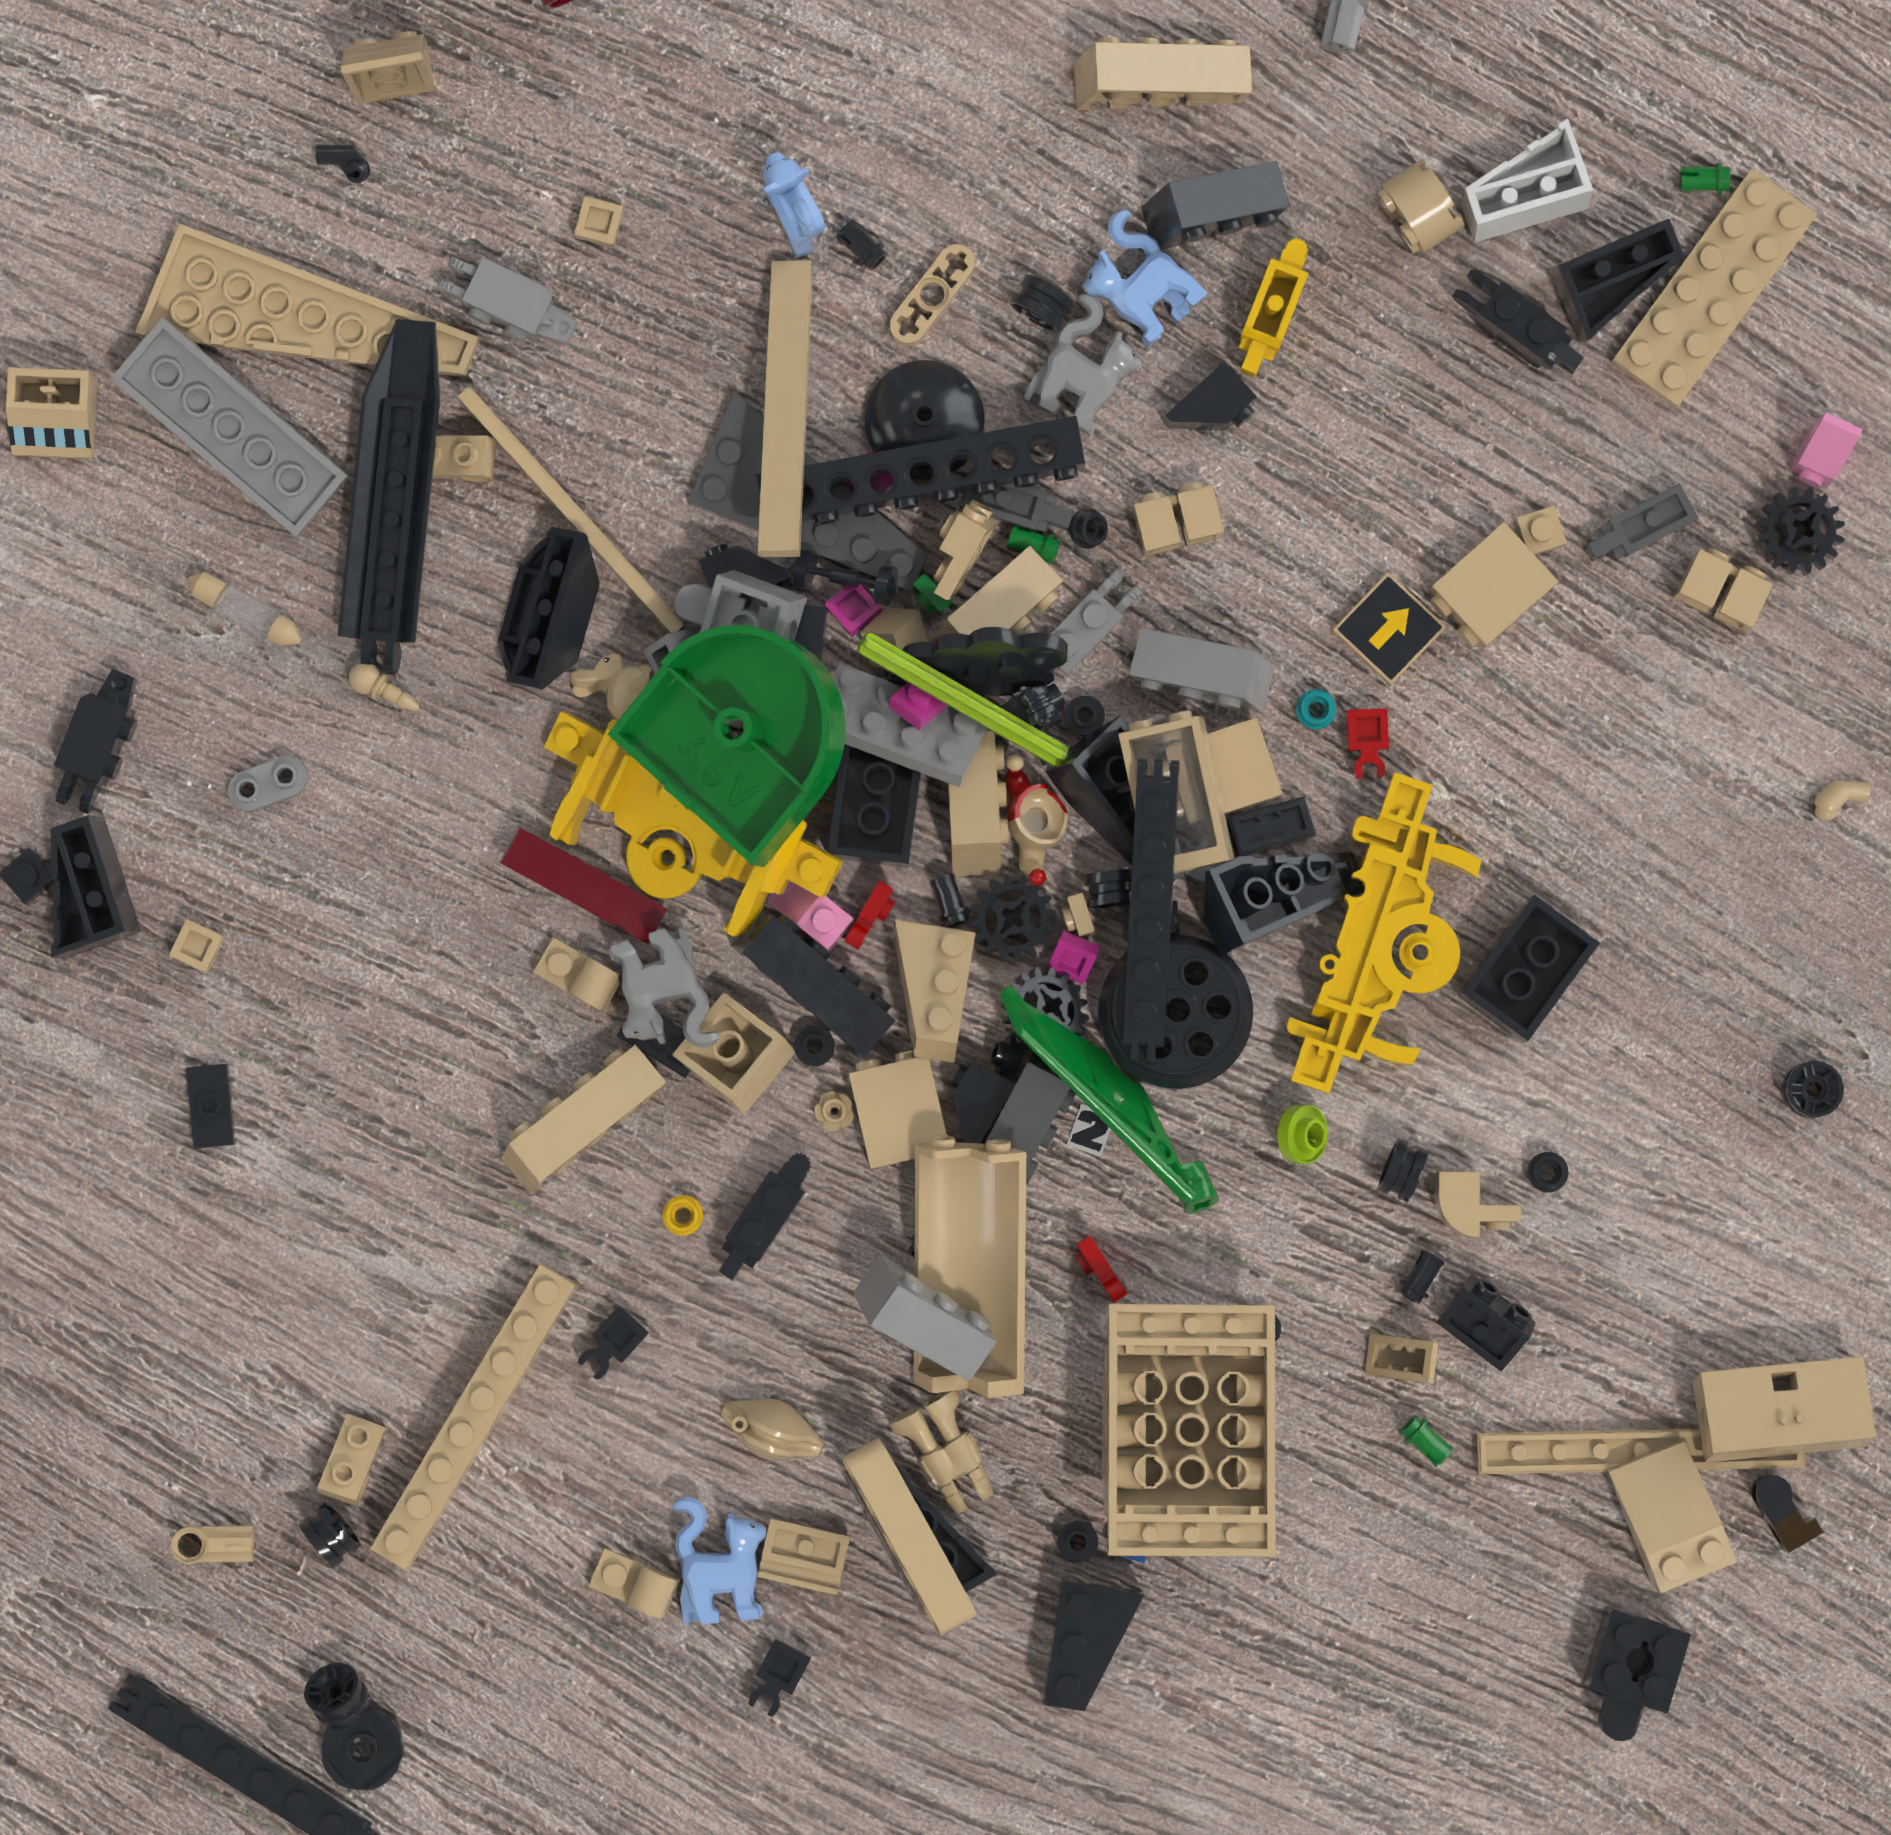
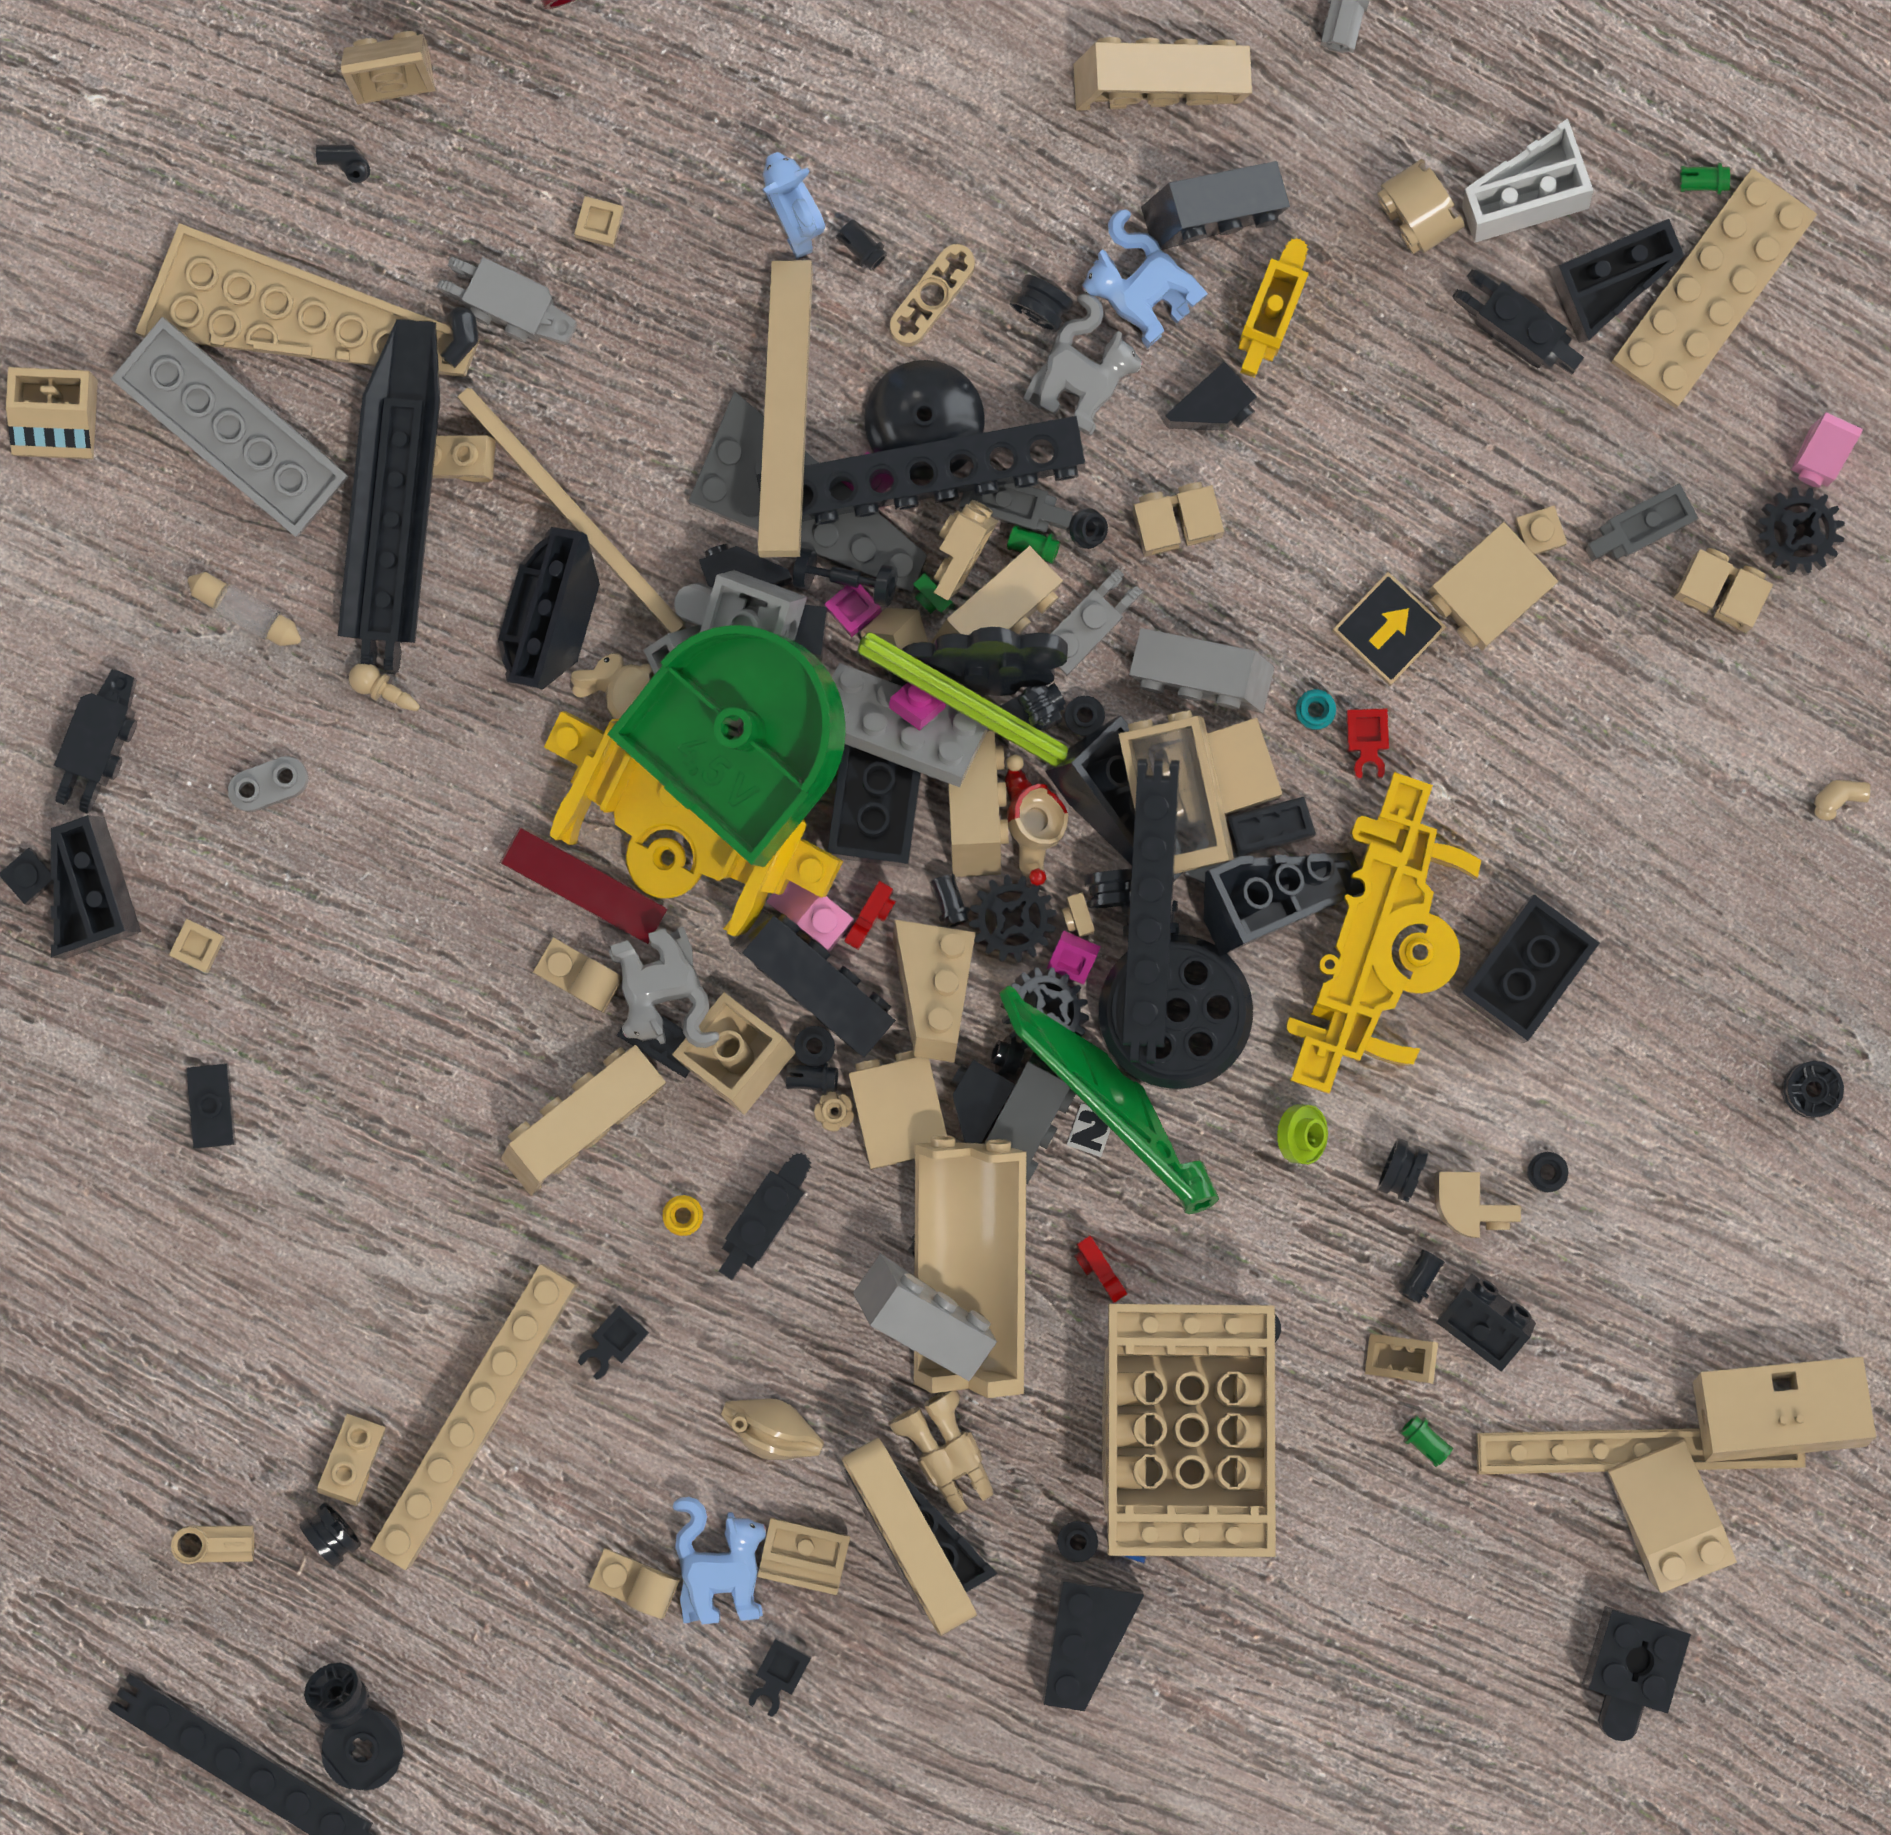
leg [1751,1474,1824,1553] -> none
none -> black arm [440,307,479,368]
none -> black pin [786,1063,838,1095]

